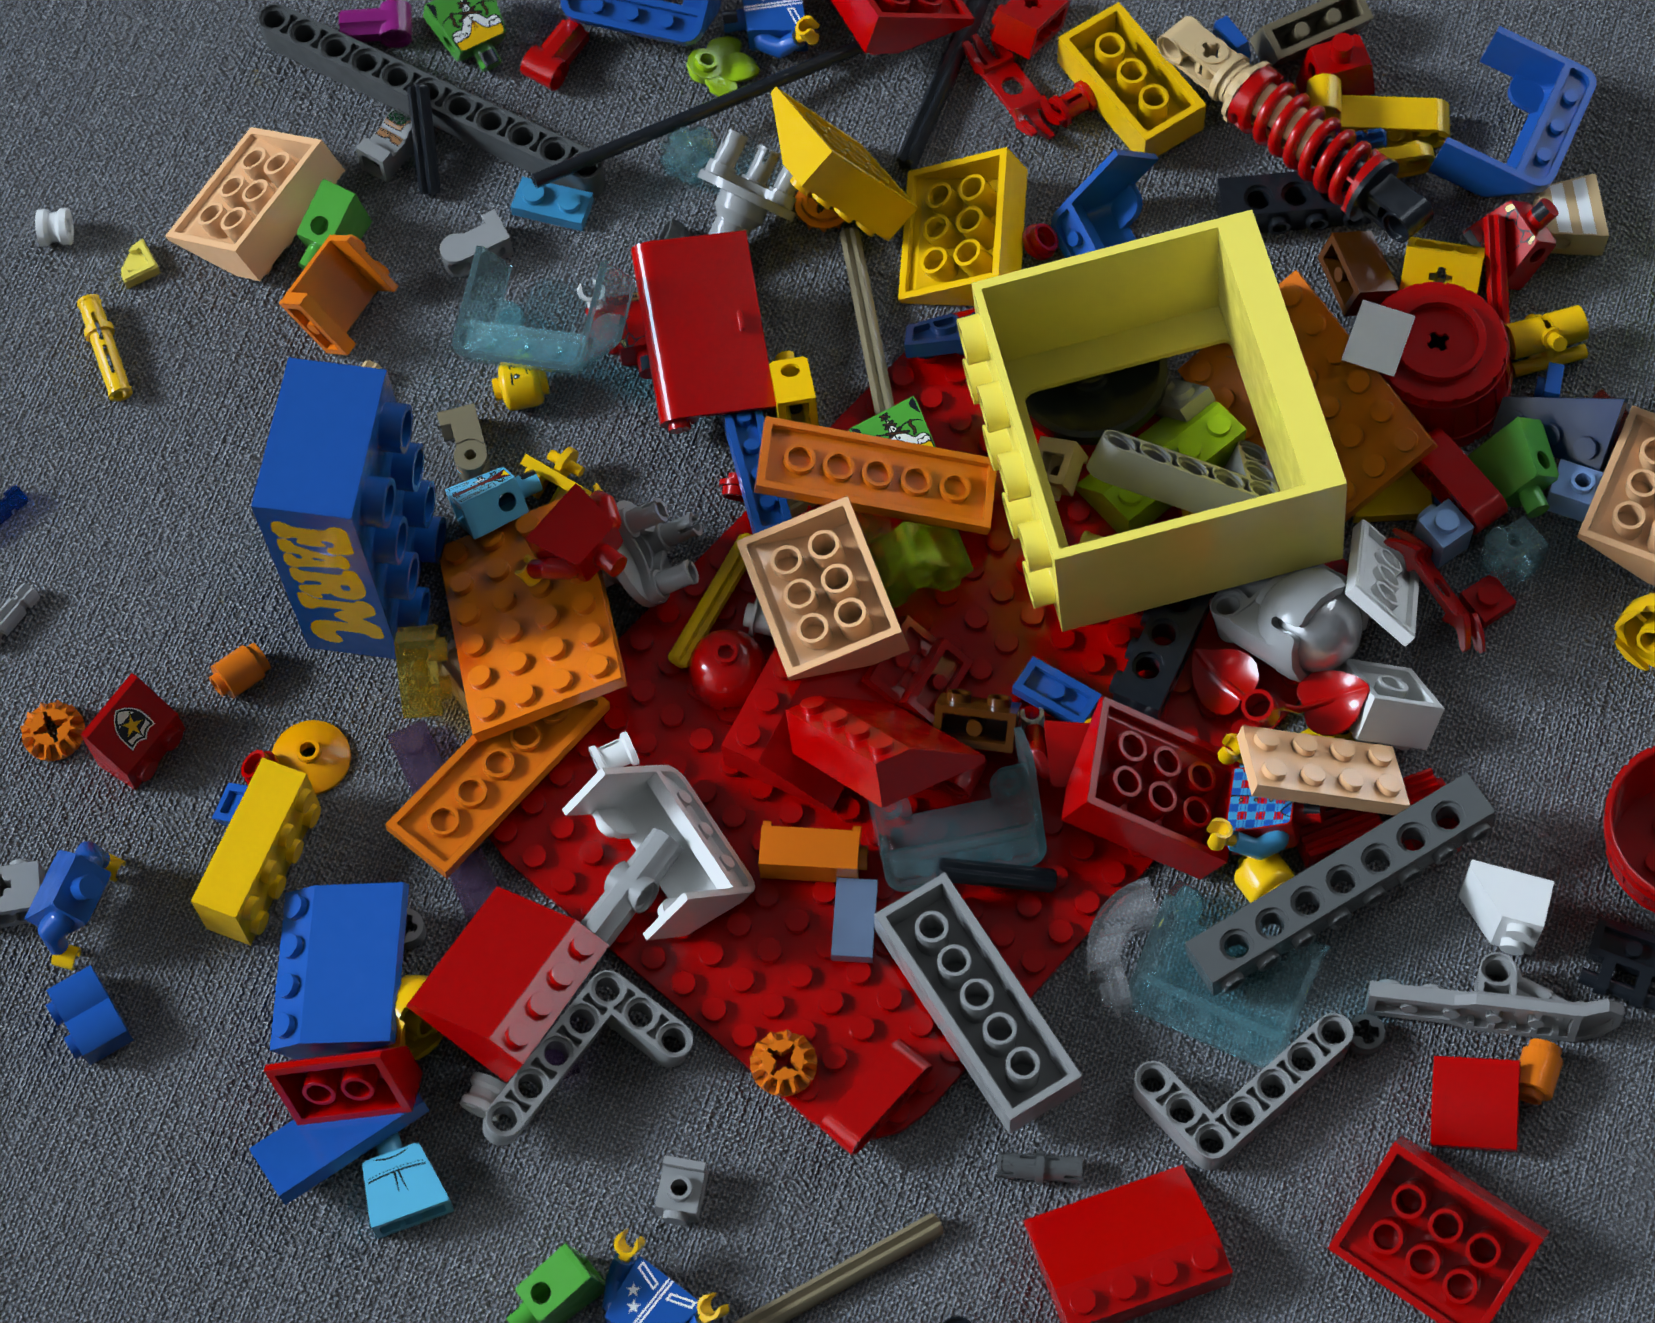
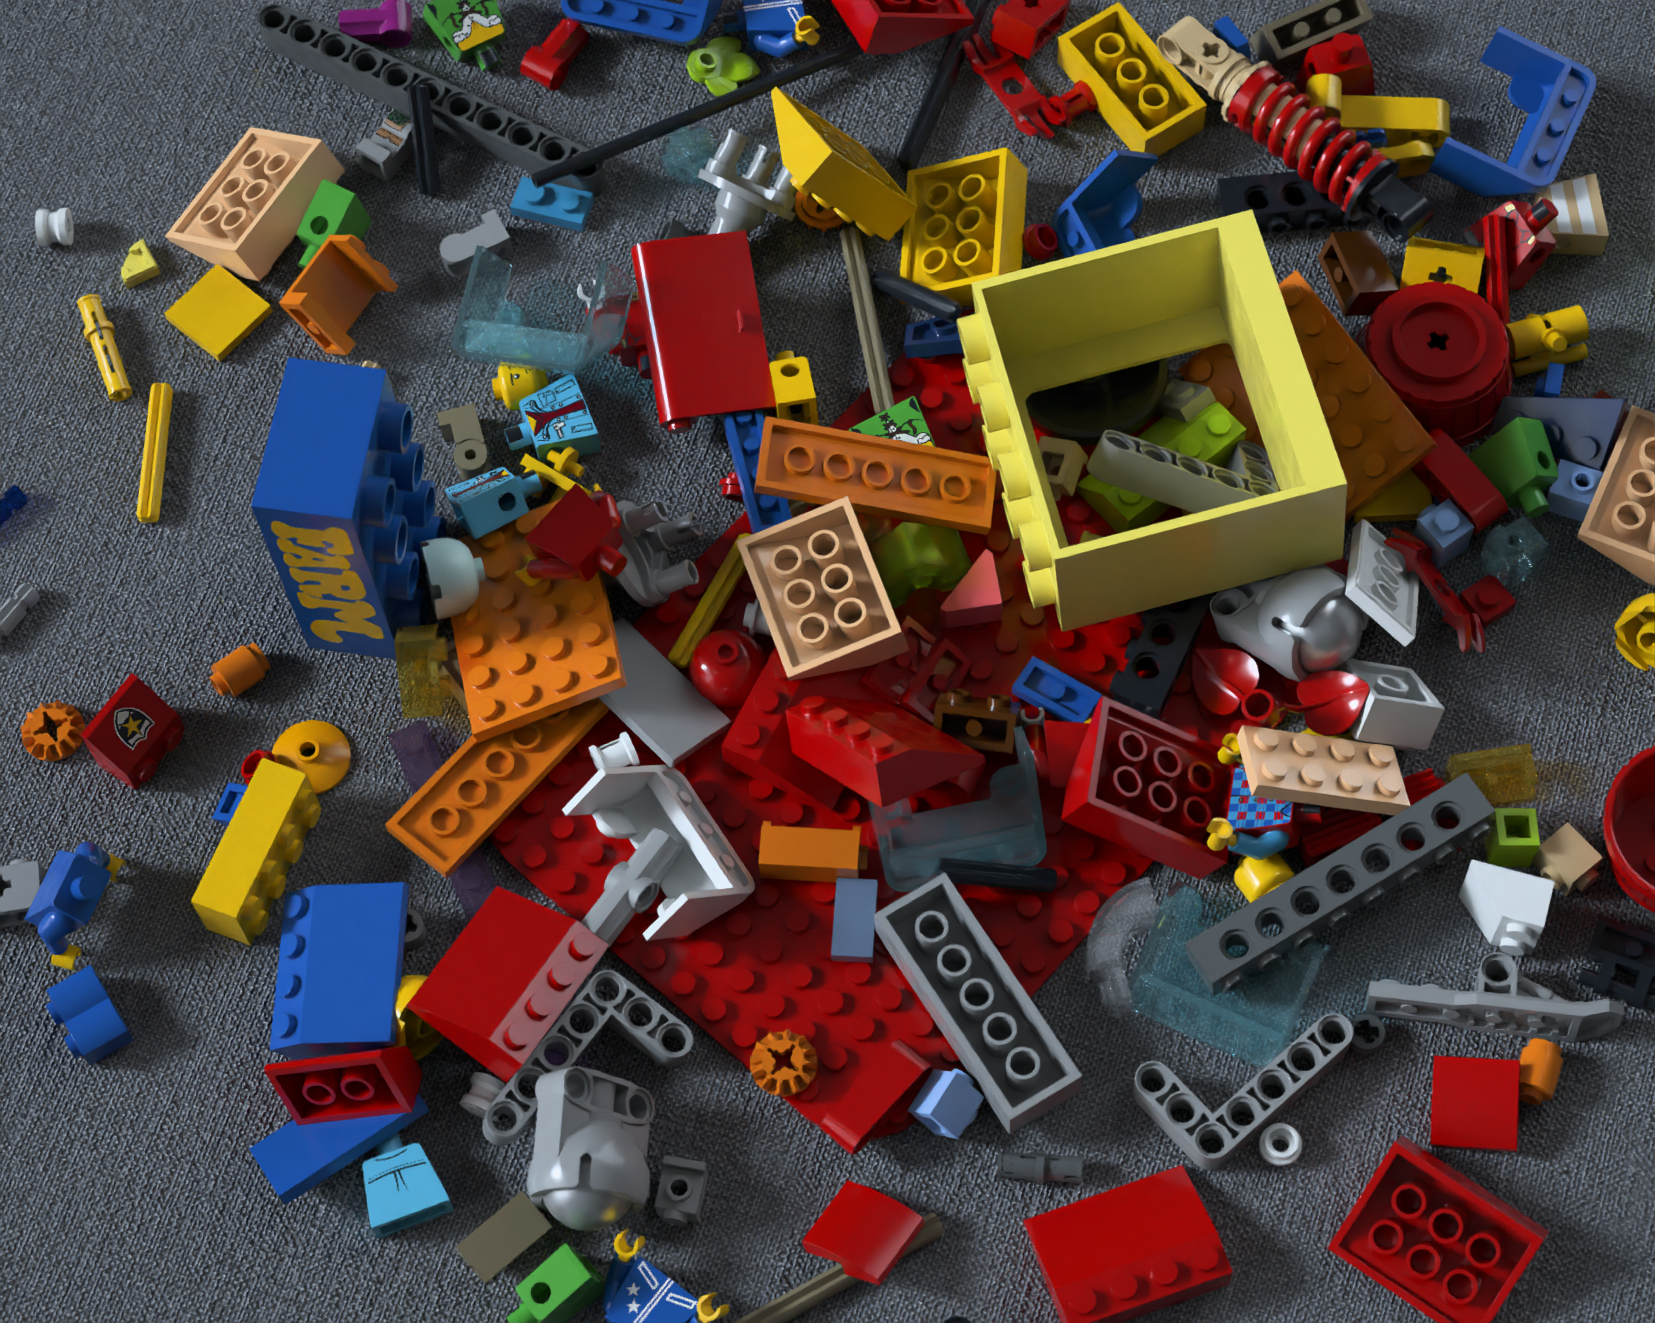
white sticker [1341,300,1416,377] -> none
none -> yellow axle [136,383,173,523]
none -> yellow tile [164,263,273,362]
none -> light aqua cylinder [420,538,486,620]
none -> dark tan hinge [456,1191,552,1284]
none -> medium azure torso [504,373,601,463]
none -> light grey piece [526,1066,655,1231]
none -> light grey tile [598,617,731,768]
none -> red slope [802,1180,925,1285]
none -> black axle [870,268,963,323]
none -> light blue brick [907,1069,985,1139]
none -> coral slope [940,549,1002,629]
none -> white plate [1259,1123,1302,1166]
none -> clear yellow hinge [1445,743,1538,806]
none -> lime brick [1485,808,1540,867]
none -> tan brick [1532,822,1603,897]

